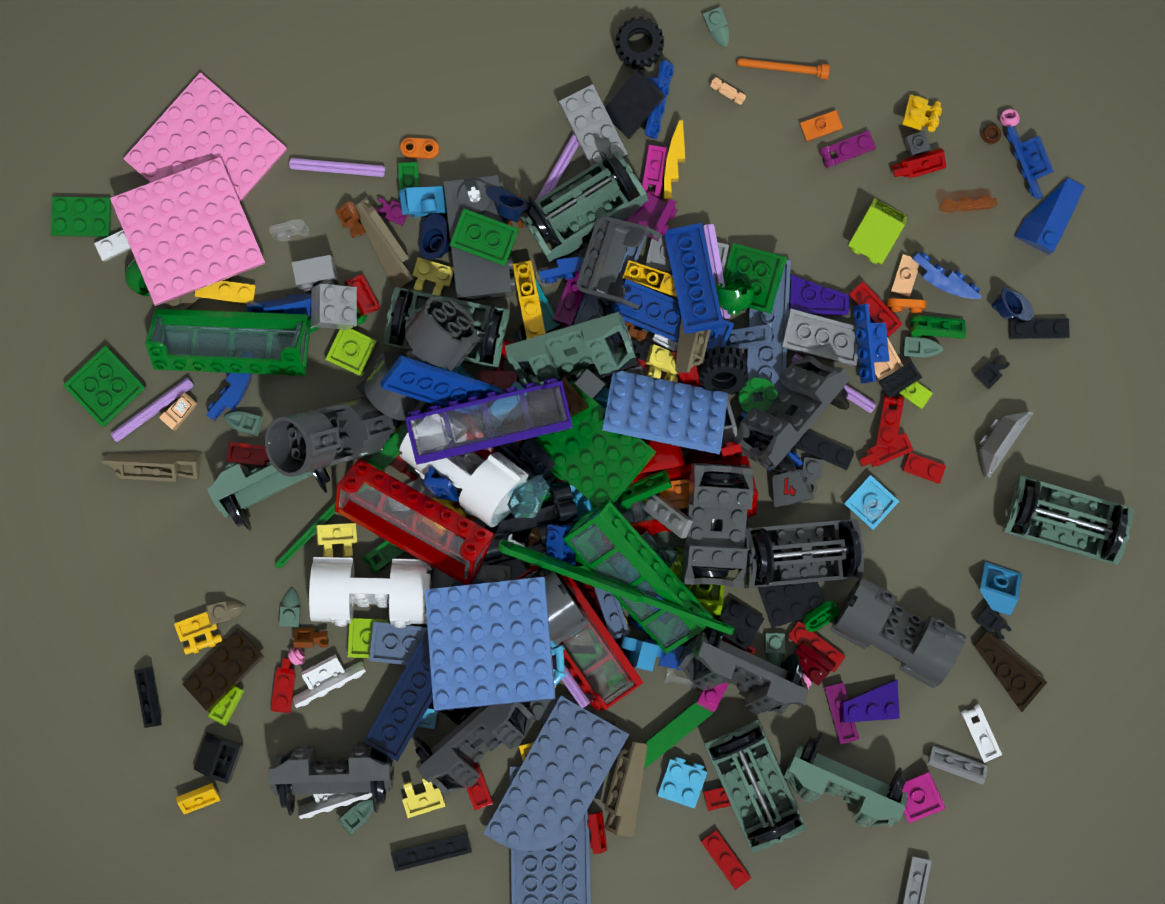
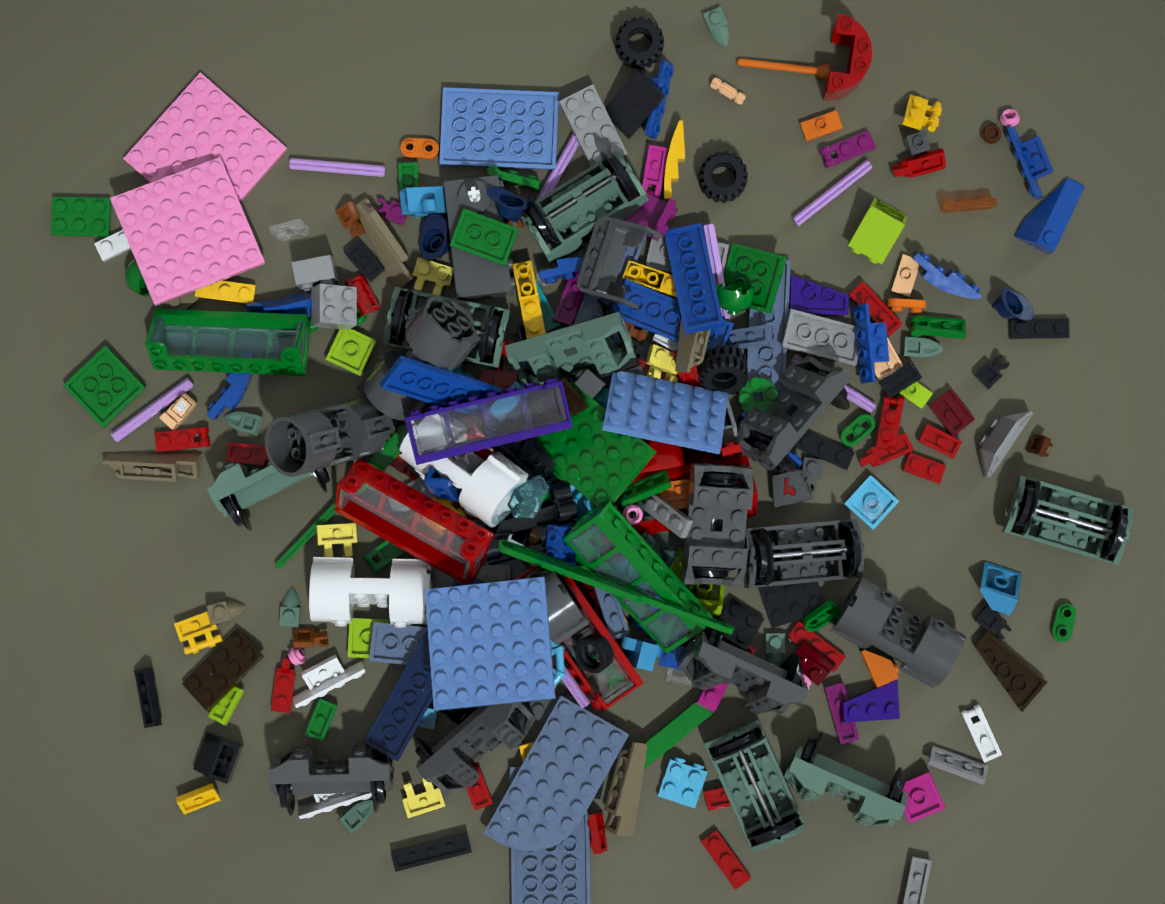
none -> red plate [154,427,211,452]
none -> green plate [304,698,338,742]
none -> black plate [344,240,385,283]
none -> medium blue plate [439,87,559,170]
none -> green plate [487,165,541,192]
none -> black tyre [575,633,614,674]
none -> bright pink plate [623,505,643,525]
none -> black tyre [698,151,748,203]
none -> lavender axle [793,160,872,226]
none -> red cylinder [823,14,872,101]
none -> green plate [840,414,875,447]
none -> orange slope [860,649,900,688]
none -> red plate [918,424,962,459]
none -> dark red plate [928,389,975,437]
none -> reddish brown tile [1026,433,1053,457]
none -> green plate [1051,603,1076,642]

